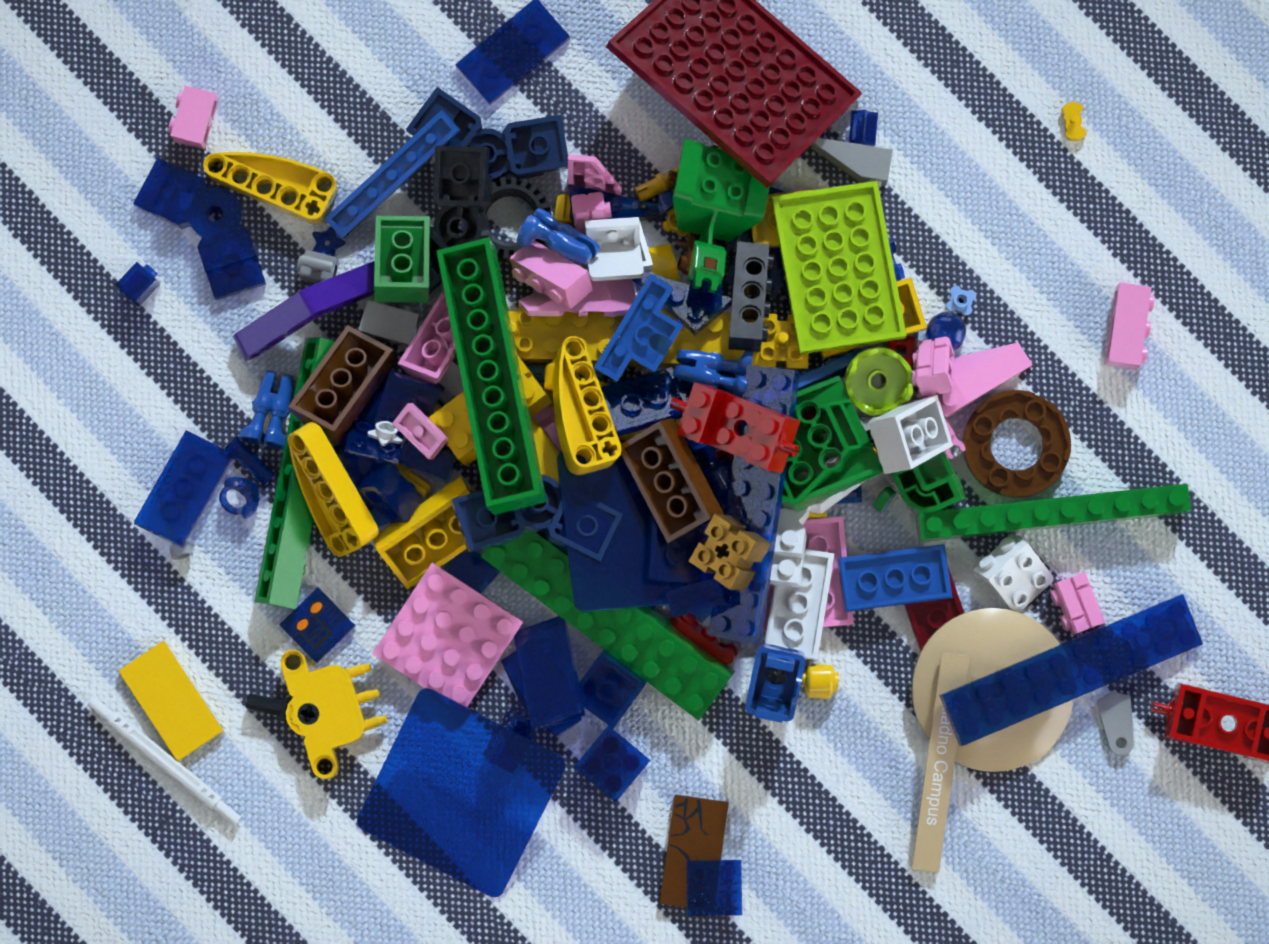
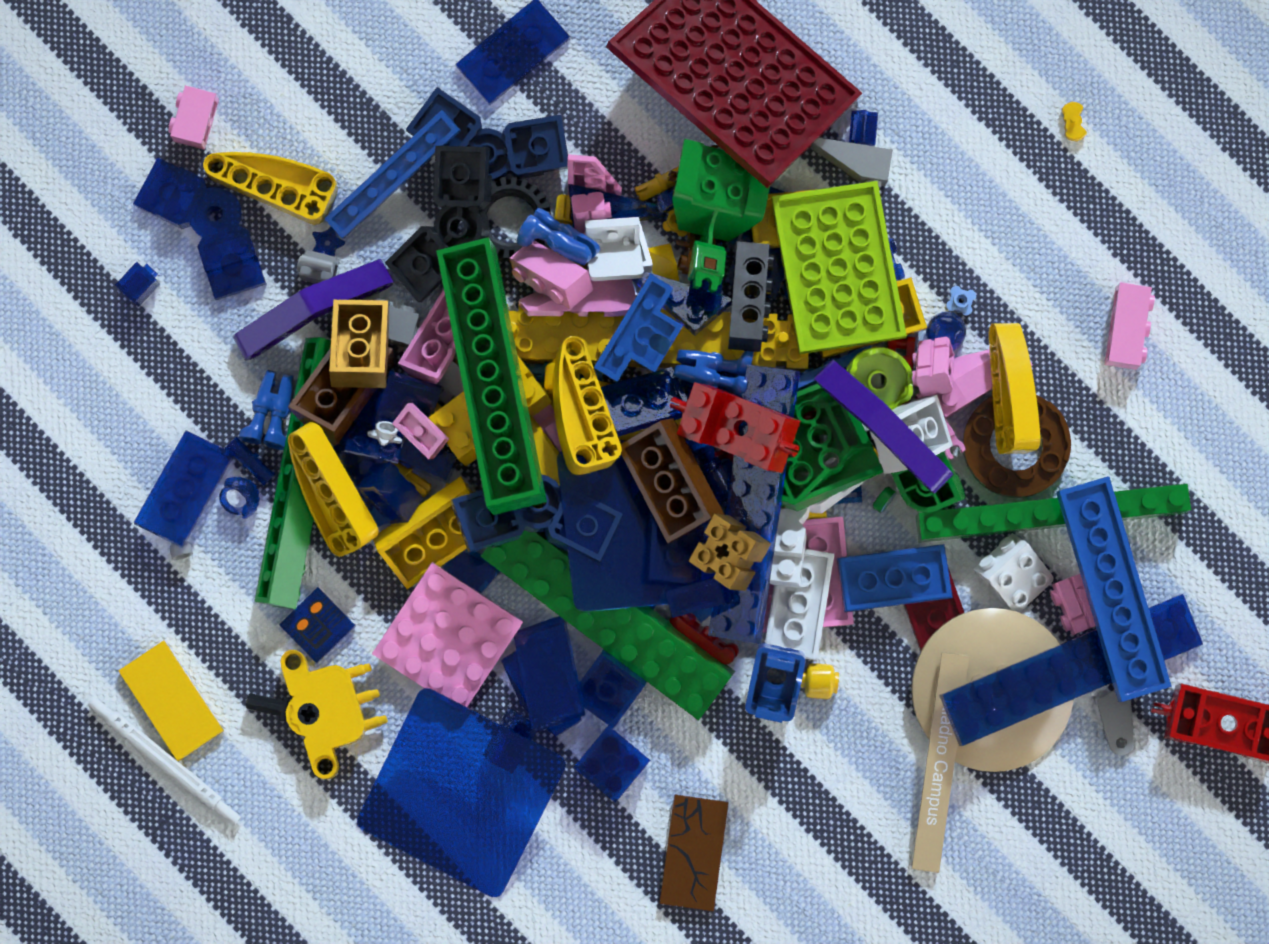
green slope [374,215,430,303] -> none
clear blue hinge [687,860,743,916] -> none
none -> pearl gold brick [329,300,390,388]
none -> dark purple beam [814,360,954,494]
none -> yellow beam [988,323,1040,454]
none -> blue plate [1056,476,1172,702]

